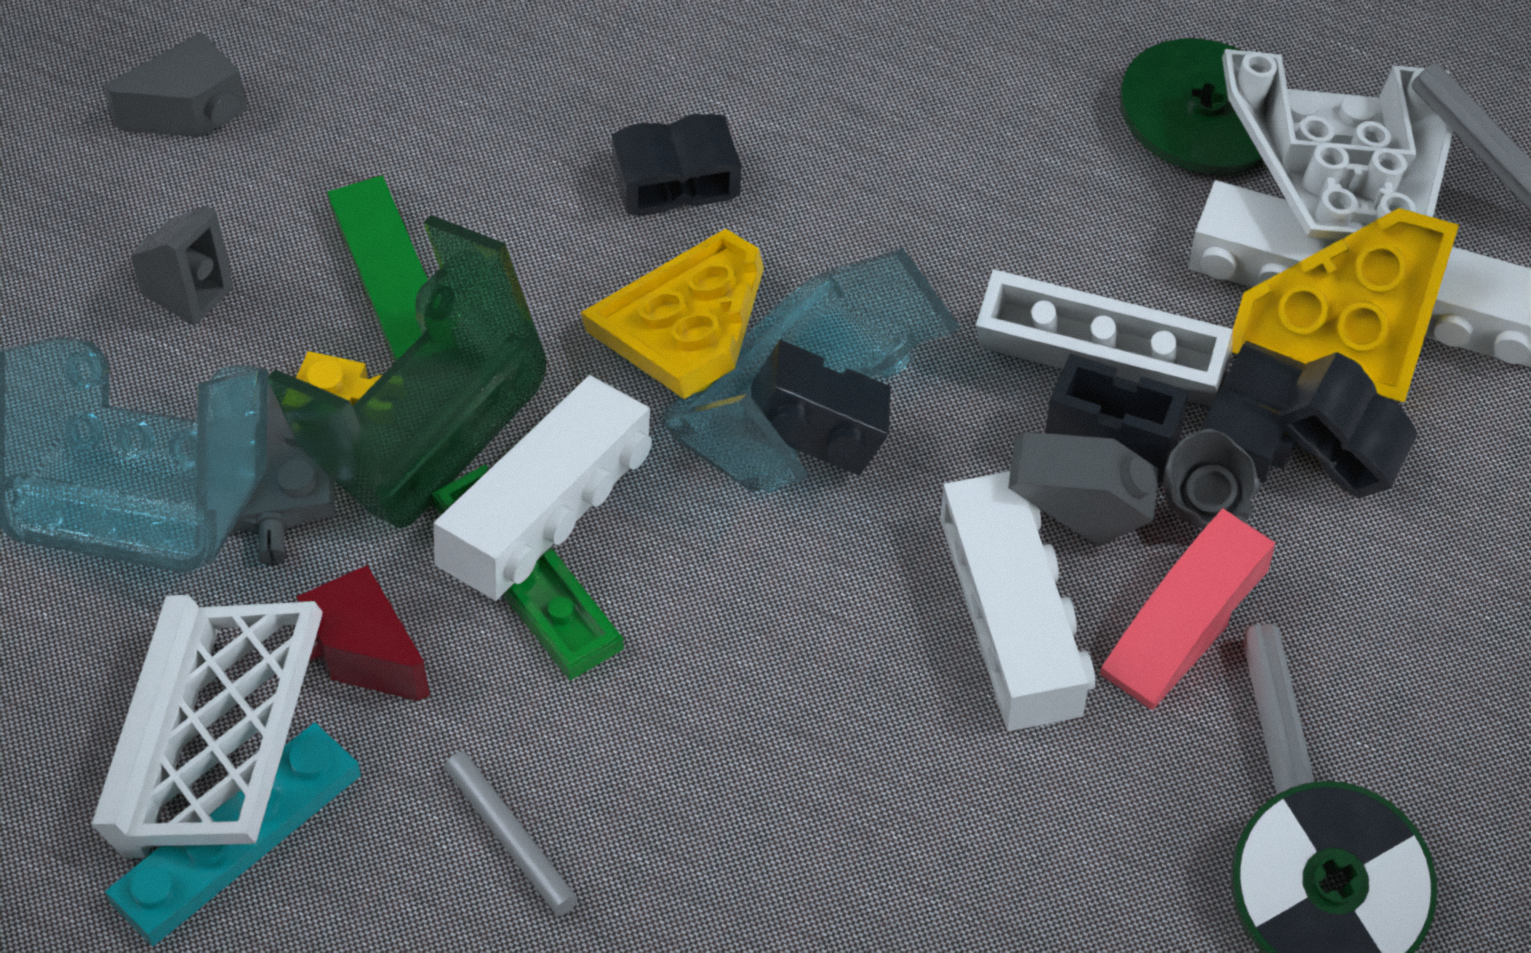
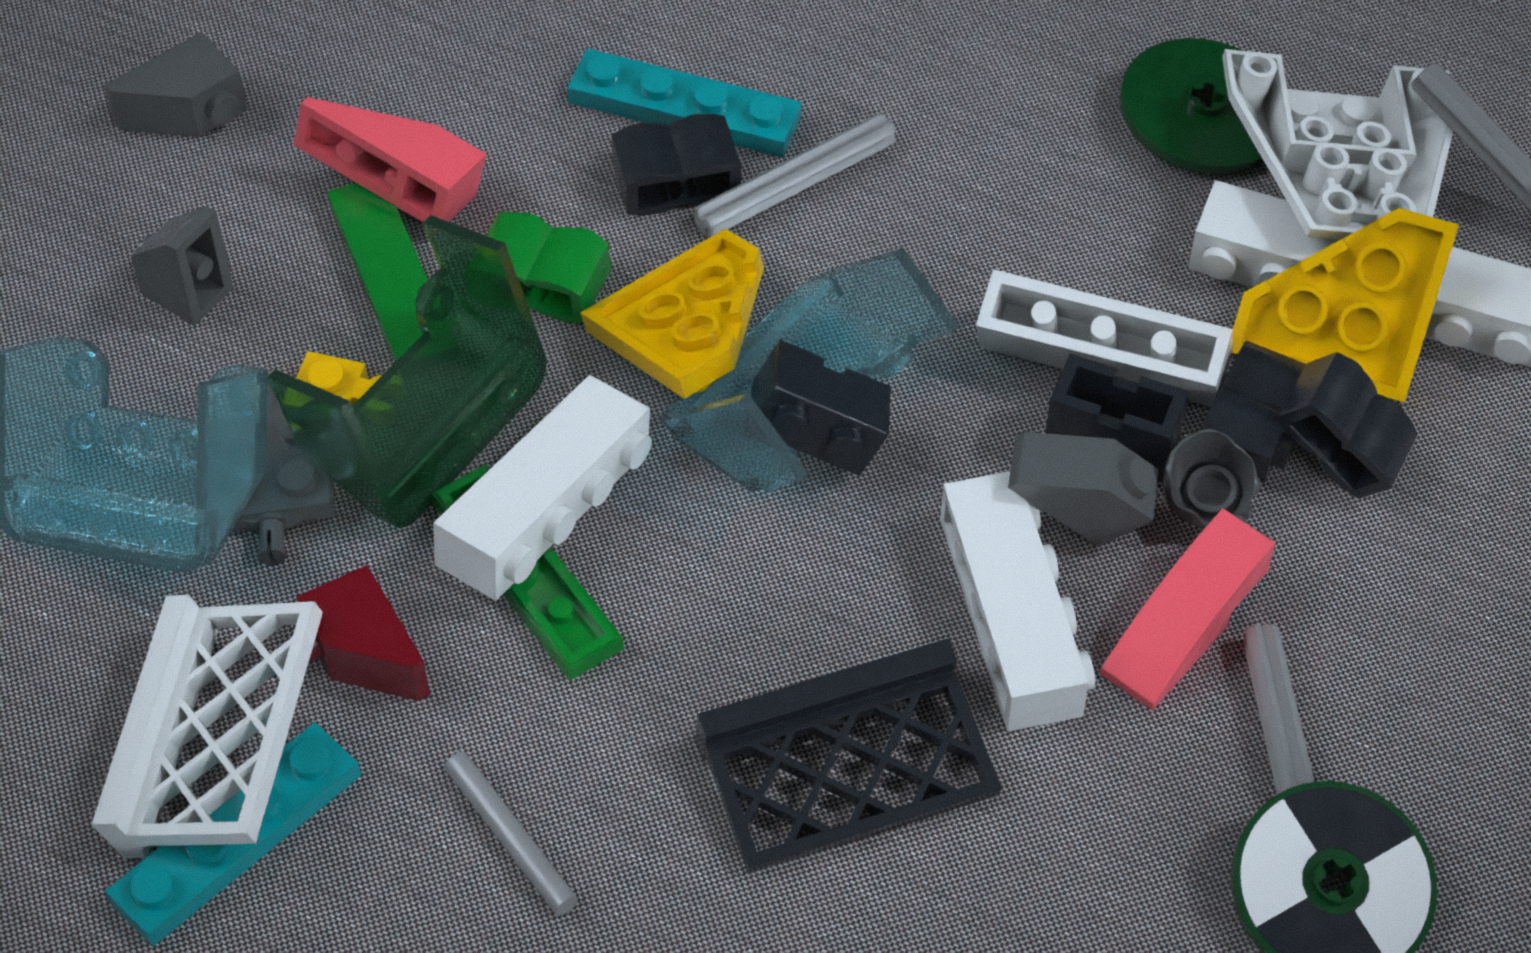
none -> coral slope [293,97,487,232]
none -> green brick [470,212,611,323]
none -> teal plate [567,48,802,158]
none -> light grey axle [694,114,896,238]
none -> black fence [695,638,1002,874]

